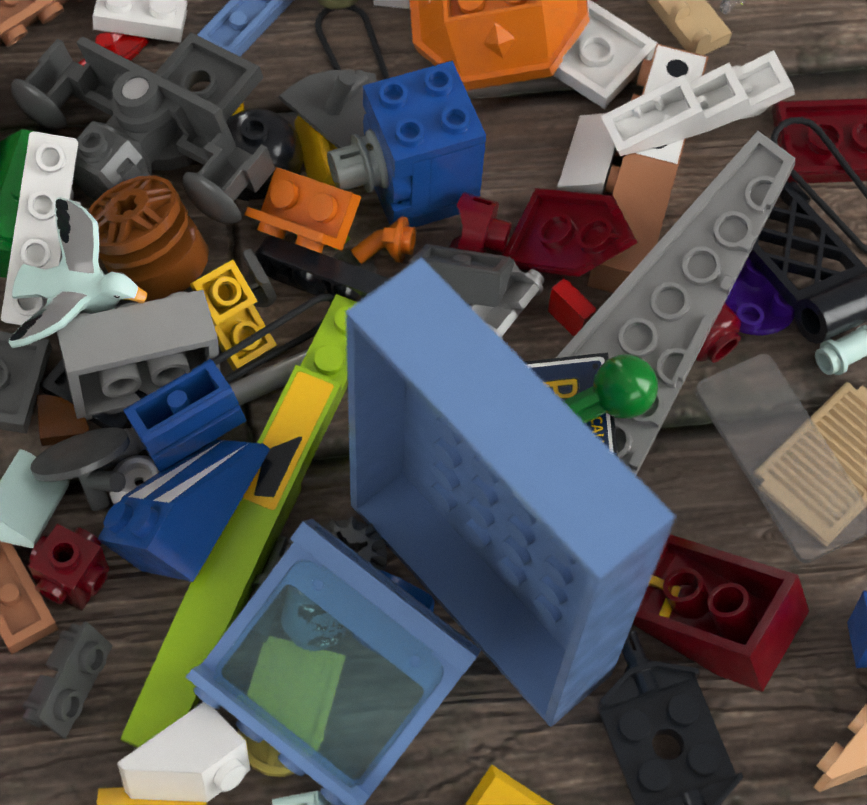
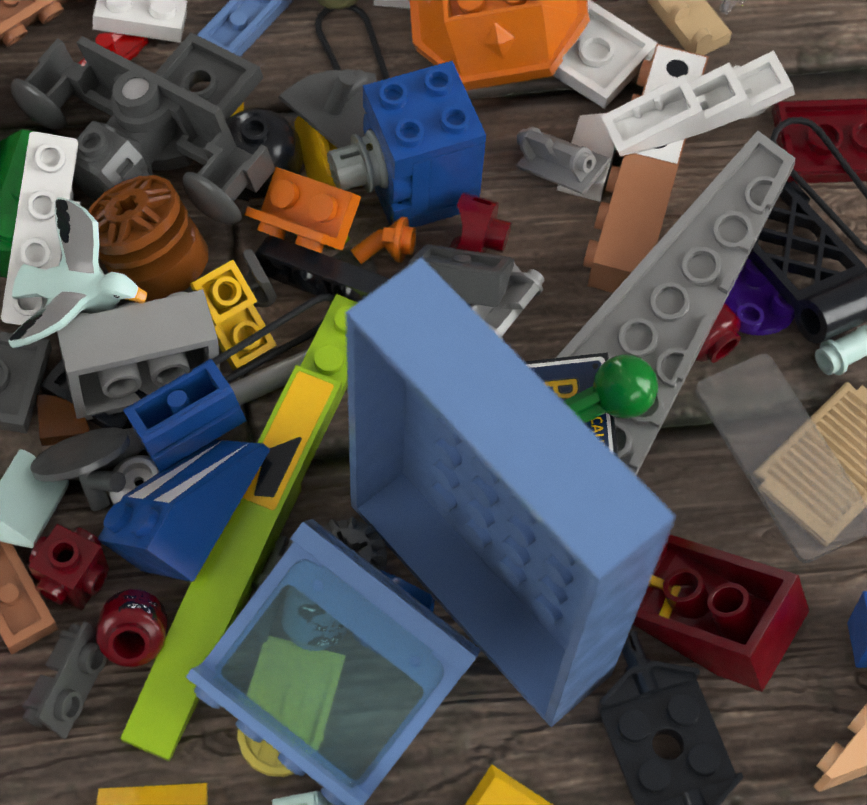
white slope [117,702,251,802] -> none
dark red tile [502,188,638,277] -> none
red tile [548,279,597,337] -> none
none -> dark red head [96,589,168,668]
none -> light grey hinge [516,127,611,195]

